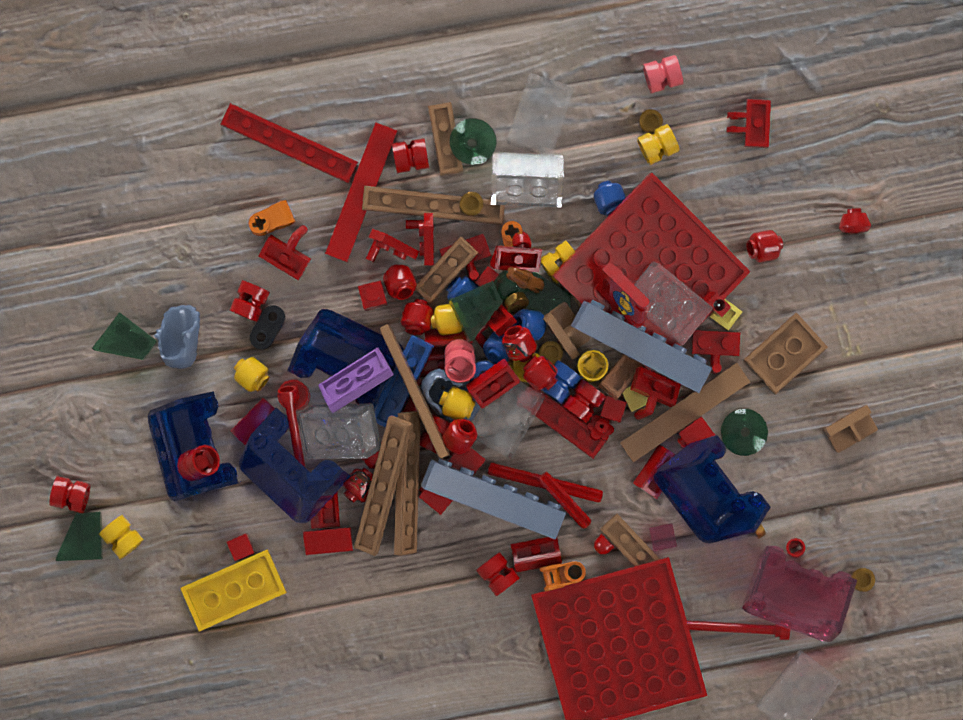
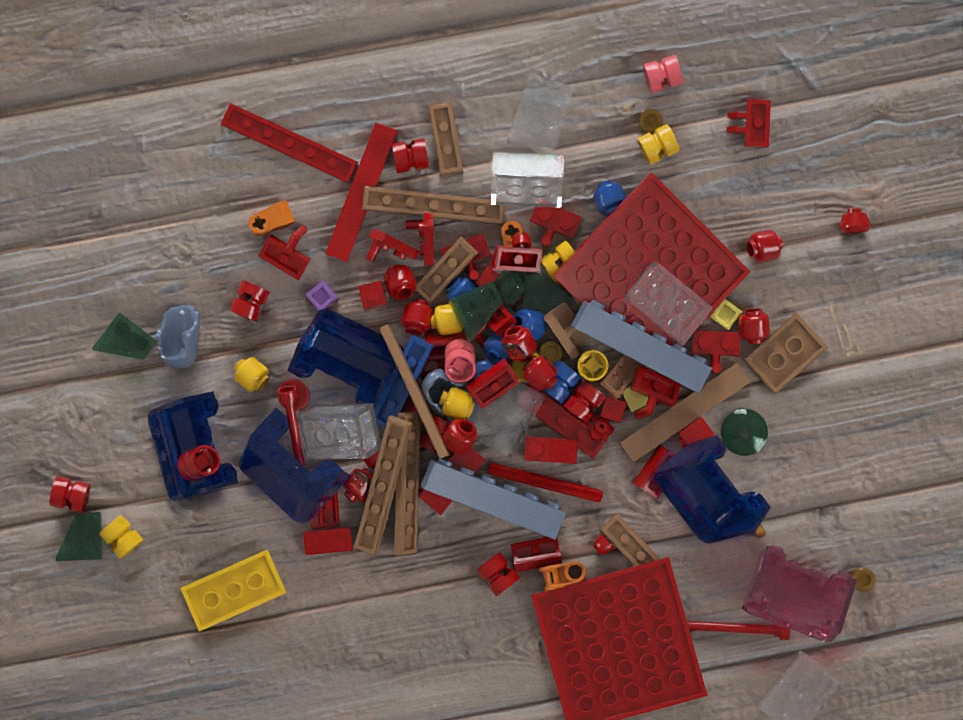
red piece [227,533,256,561] -> none
red slope [230,398,281,448] -> none
black plate [250,305,286,350] -> none
medium lavender tile [318,347,394,413] -> none
clear green dish [449,118,497,165] -> none
pearl gold tile [459,192,483,216] -> none
pearl gold tile [504,292,529,314] -> none
dark orange axle [506,267,544,293] -> none
red axle [538,472,592,529] -> none
red container [598,263,650,328] -> none
clear pink tile [649,523,677,551] -> none
red piece [702,291,731,317] -> none
red hinge [786,538,805,558] -> none
medium nougat panel [823,405,878,453] -> none
none -> medium lavender tile [305,280,339,313]
none -> red slope [524,436,578,464]
none -> red plate [529,199,582,248]
none -> red head [738,308,770,344]

